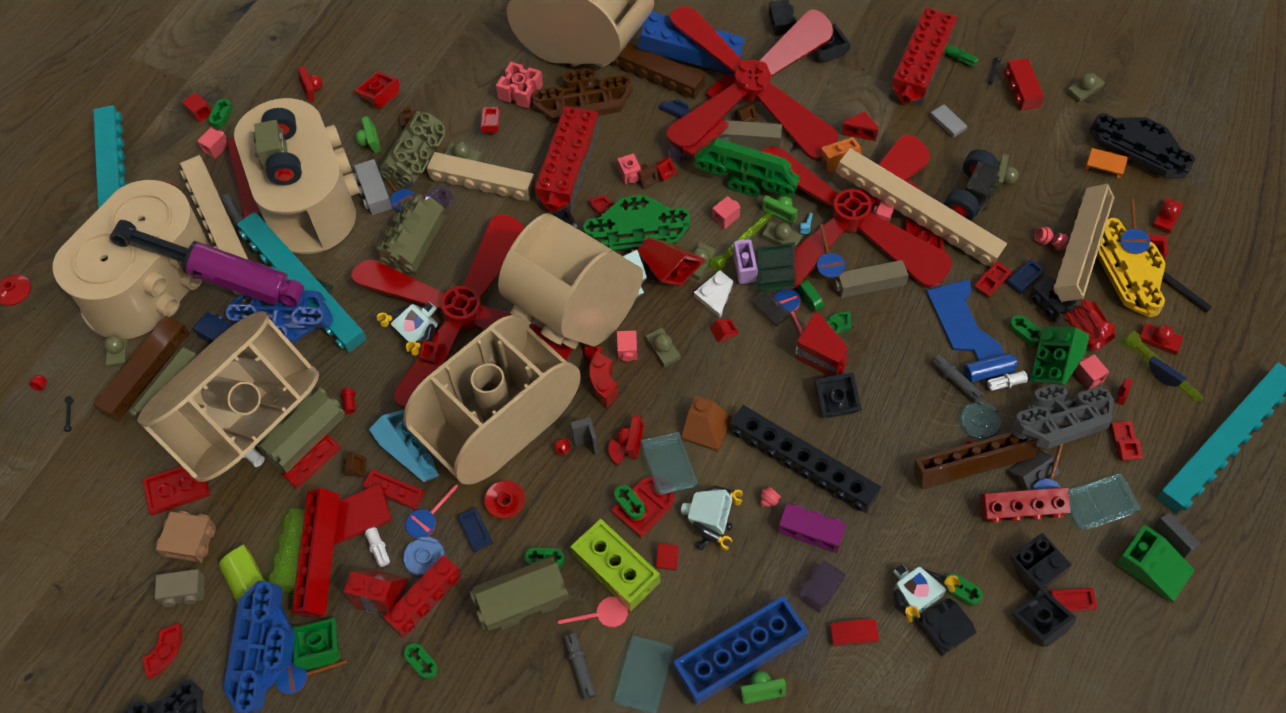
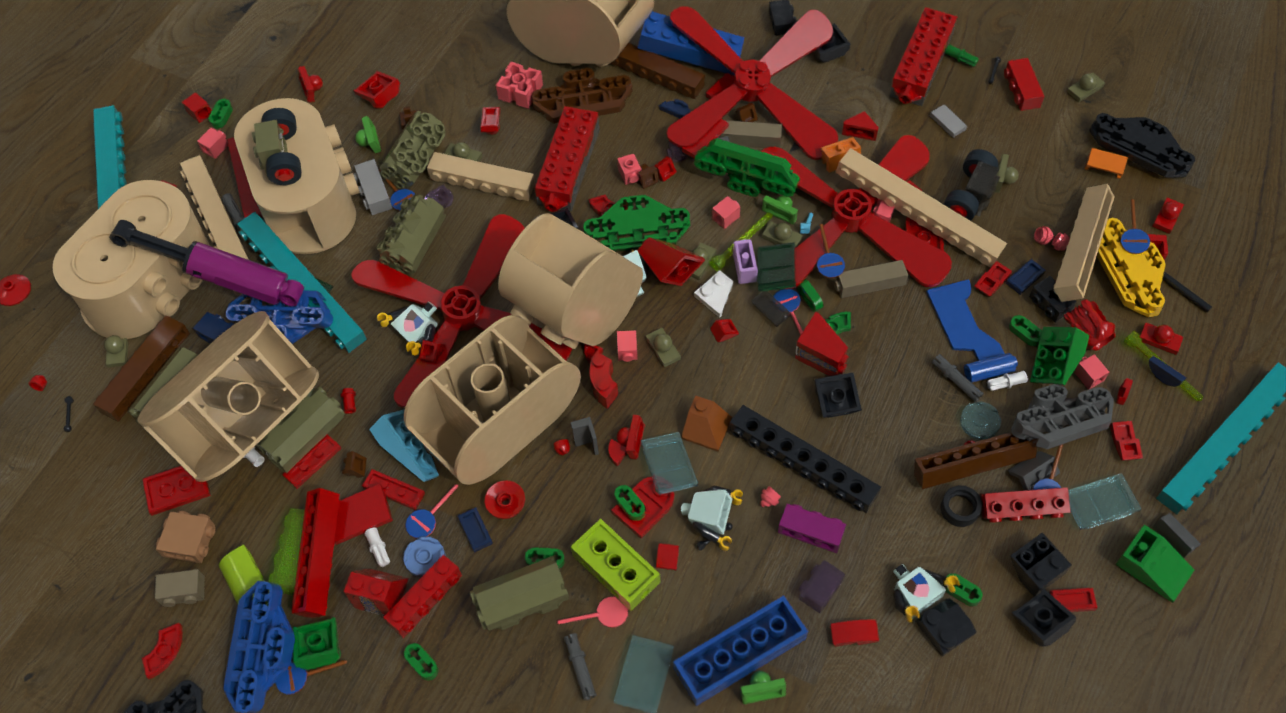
none -> black tyre [940,485,982,527]

